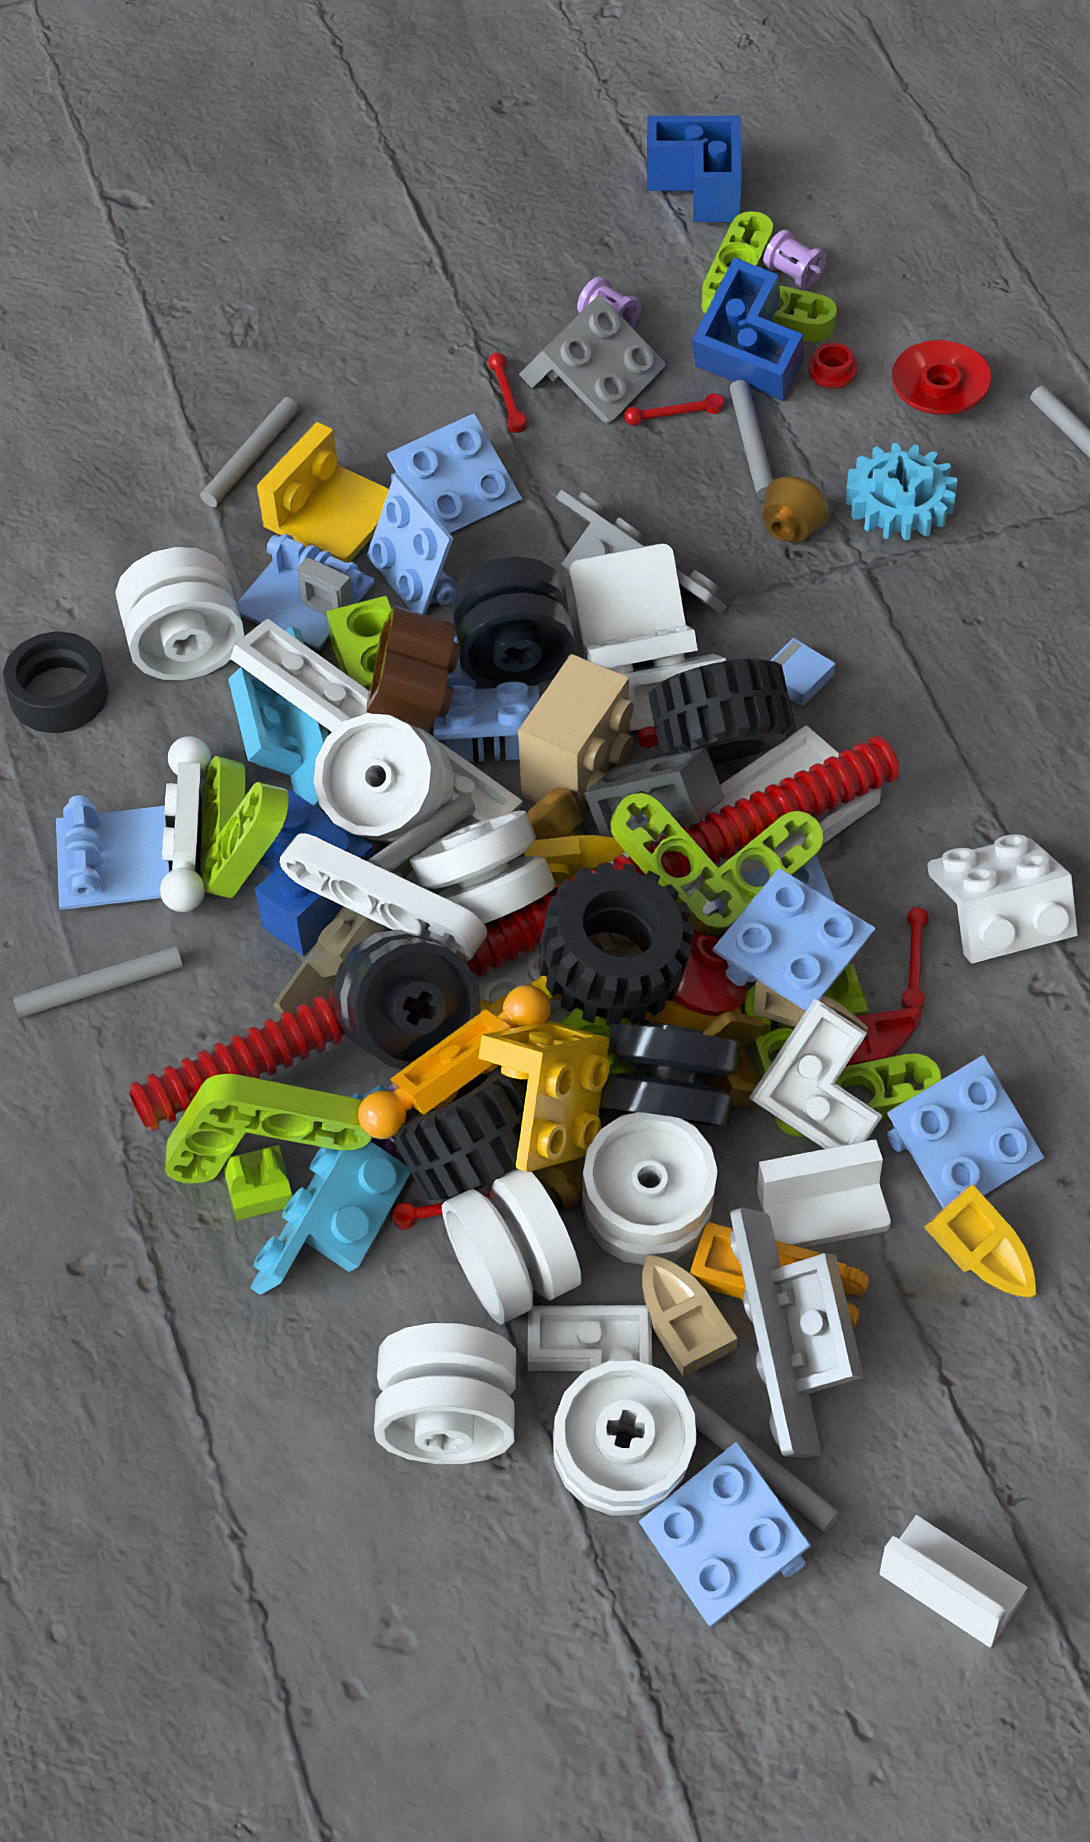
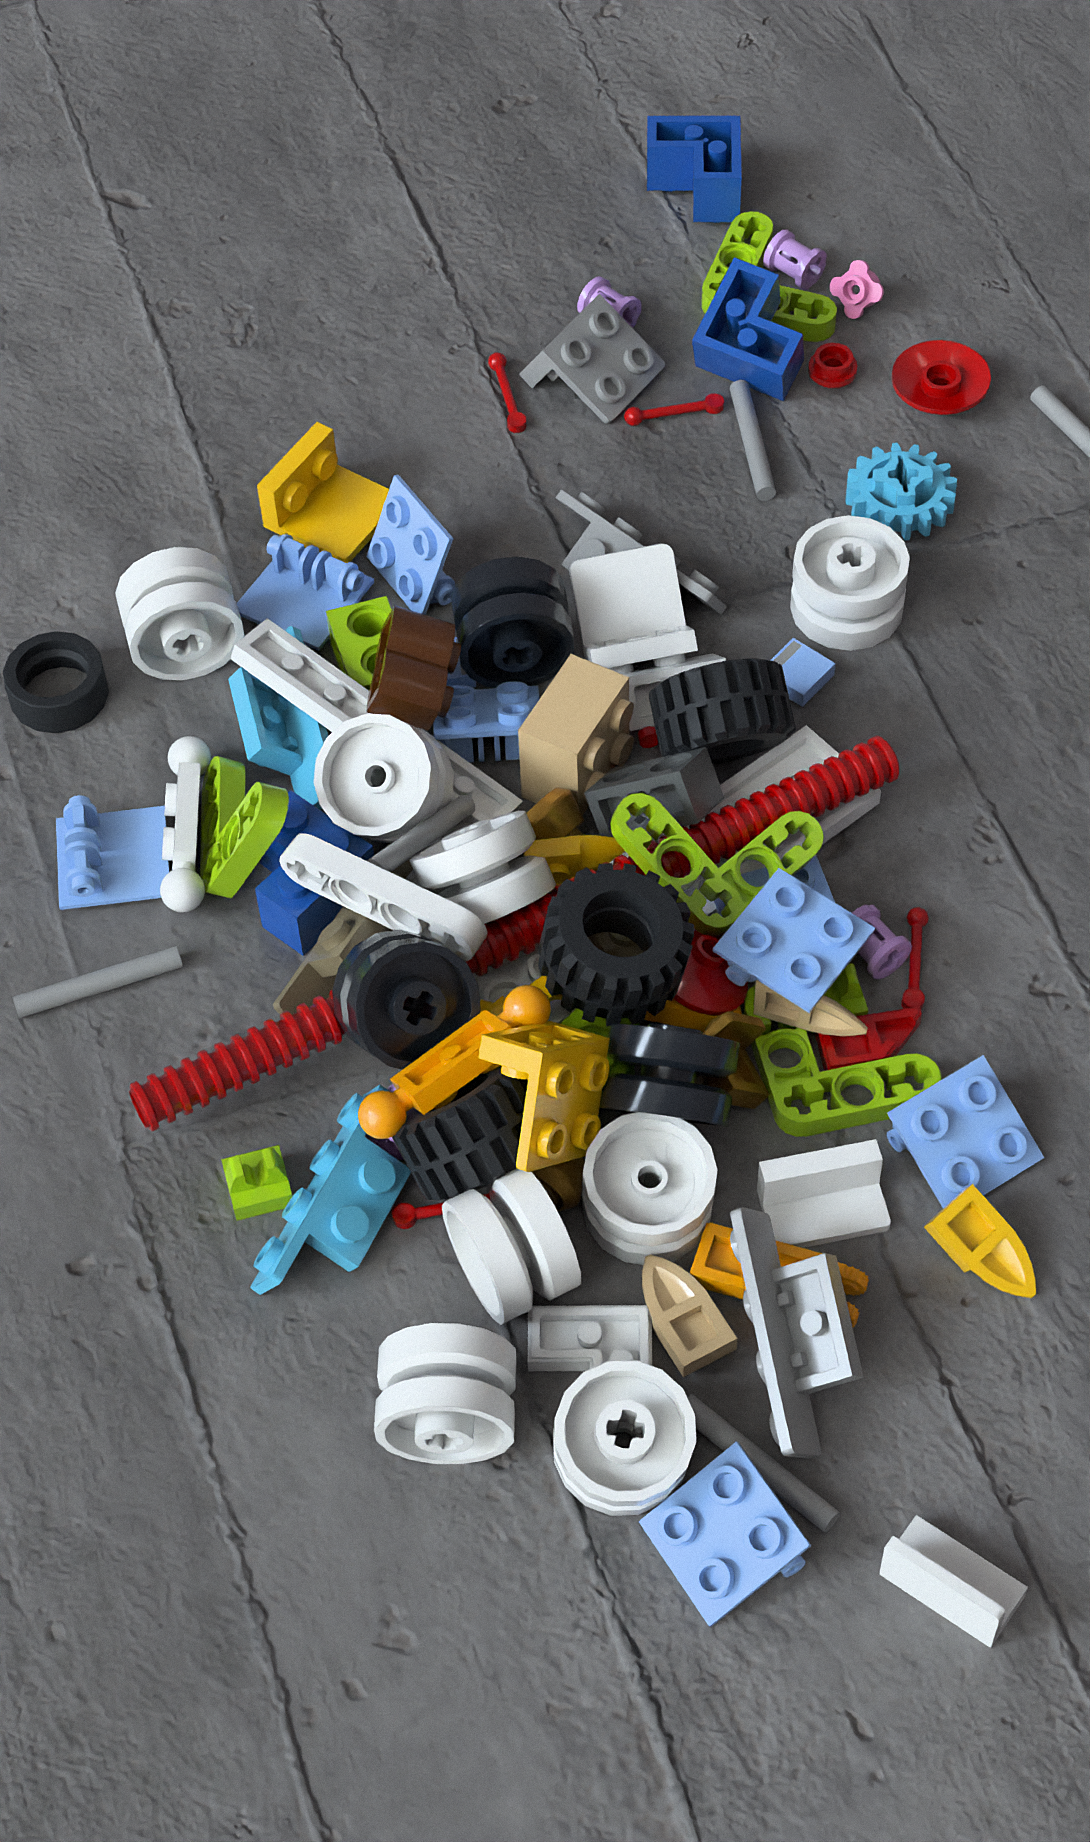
lime beam [165,1074,371,1183] -> none
light grey bar [200,397,299,507] -> none
light grey tile [297,557,354,615] -> none
light blue hinge [387,413,522,534] -> none
white tile [749,999,882,1149] -> none
pearl gold cone [762,476,830,543] -> none
white bracket [927,835,1078,964] -> none
none -> white wheel [790,515,910,651]
none -> bright pink plate [830,260,884,319]
none -> lavender bush [852,905,912,980]

